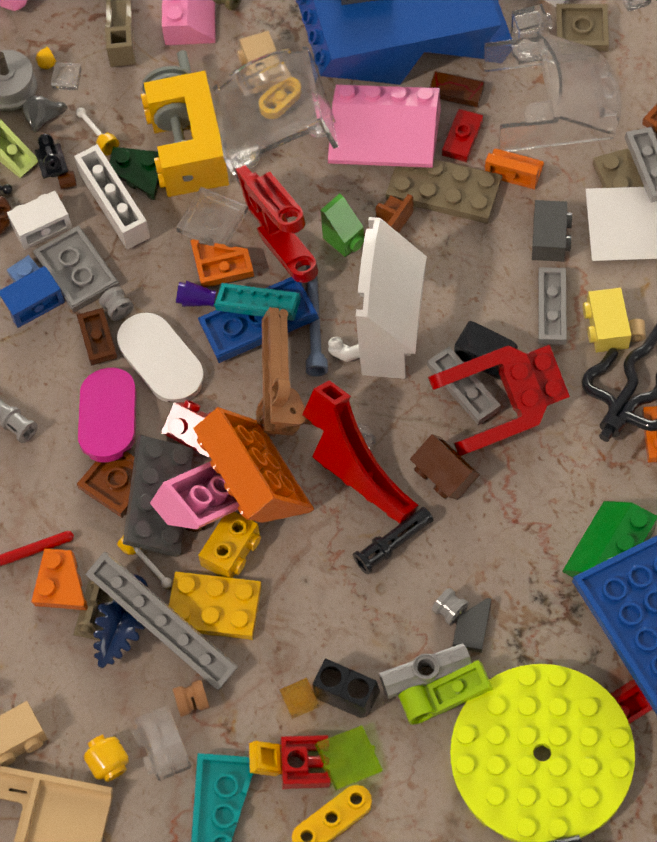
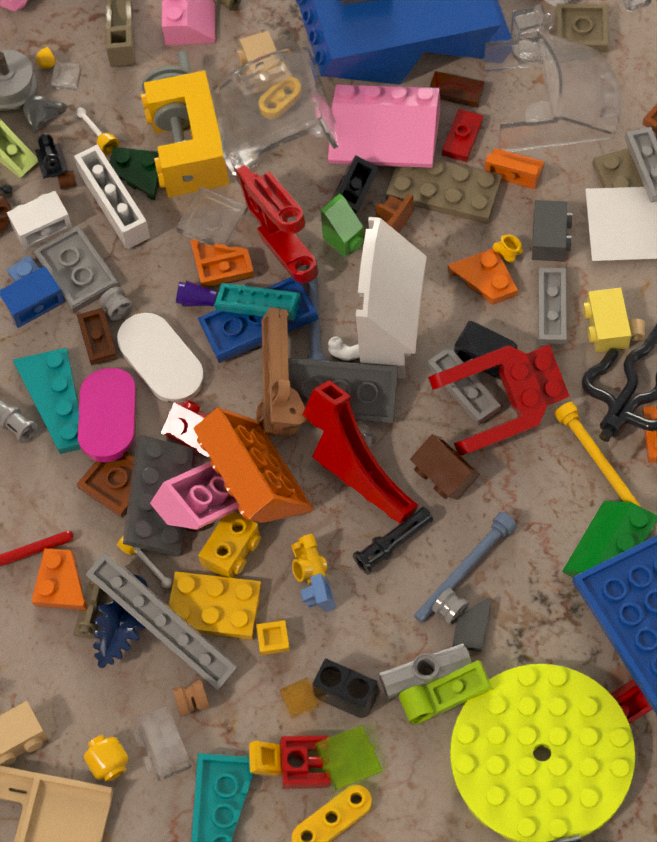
none -> teal wing [13,348,81,454]
none -> yellow plate [256,620,290,656]
none -> dark grey plate [288,358,398,423]
none -> yellow plate [291,534,327,584]
none -> medium blue tile [300,573,336,612]
none -> black brick [331,155,379,215]
none -> sand blue piece [414,511,518,622]
none -> orange wing [448,248,518,305]
none -> yellow plate [493,234,523,262]
none -> yellow piece [554,401,641,507]

